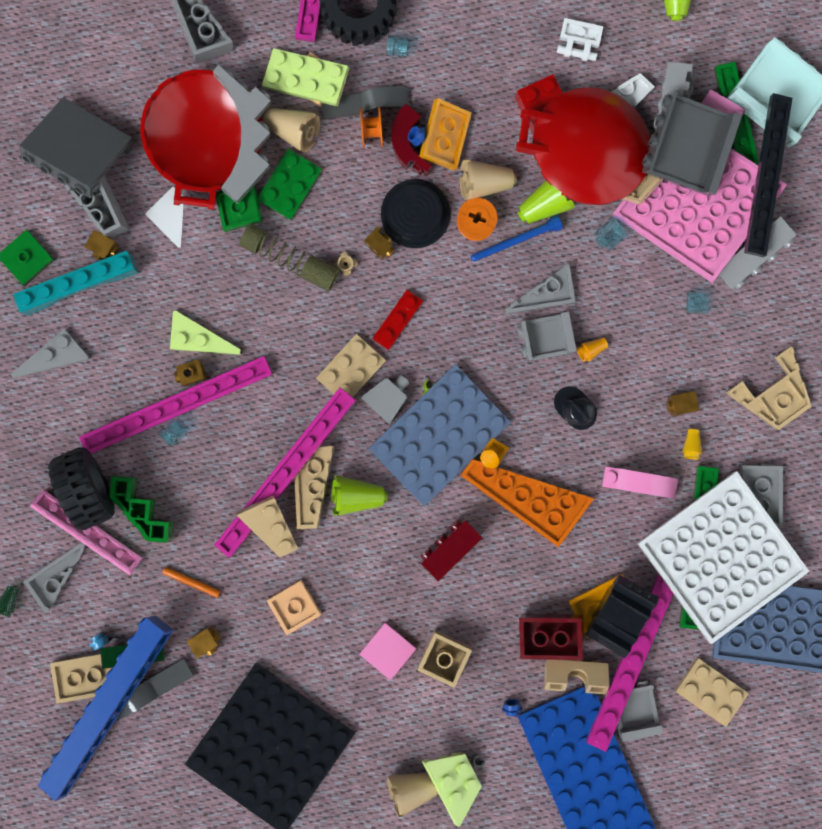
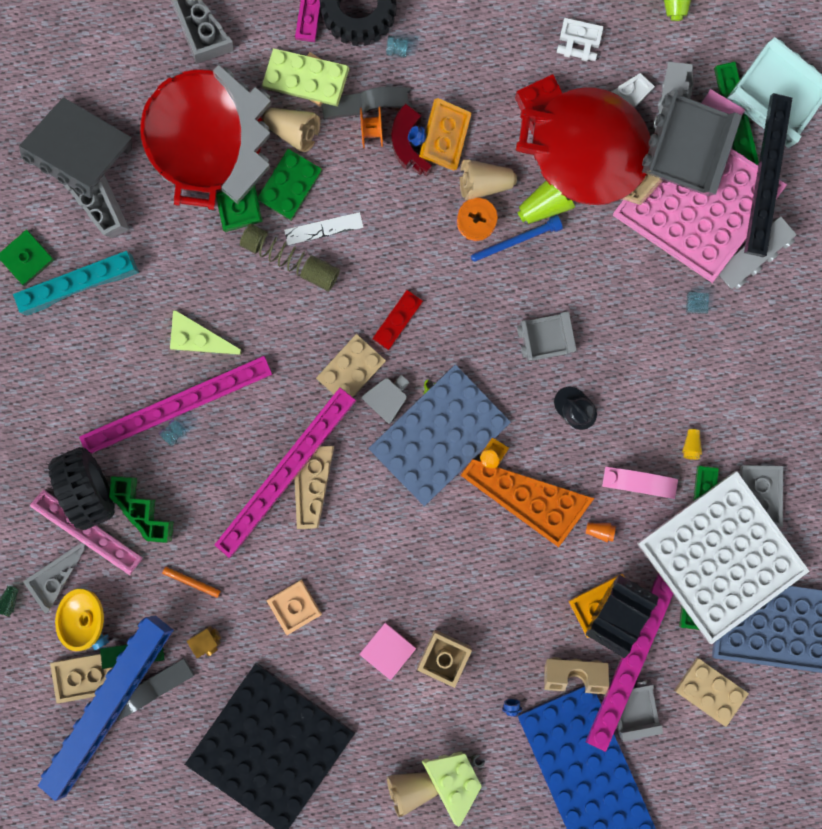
light grey wing [11,329,91,378] -> none
pearl gold brick [84,230,120,261] -> none
white sticker [146,187,183,248] -> none
pearl gold brick [174,359,208,387] -> none
tan wing [236,496,298,557] -> none
lime cone [331,475,388,516] -> none
tan plate [334,252,358,276] -> none
pearl gold brick [364,226,395,260] -> none
black piece [381,179,450,249] -> none
dark red brick [421,518,482,582] -> none
light grey wing [505,265,576,314] -> none
dark red brick [519,614,585,660] -> none
light orange cone [577,337,608,362] -> none
clear light blue brick [594,217,628,251] -> none
pearl gold brick [666,391,700,416] -> none
tan wing [726,346,812,430] -> none
none -> yellow dish [55,589,104,651]
none -> white sticker [284,212,363,245]
none -> orange cone [585,522,616,543]

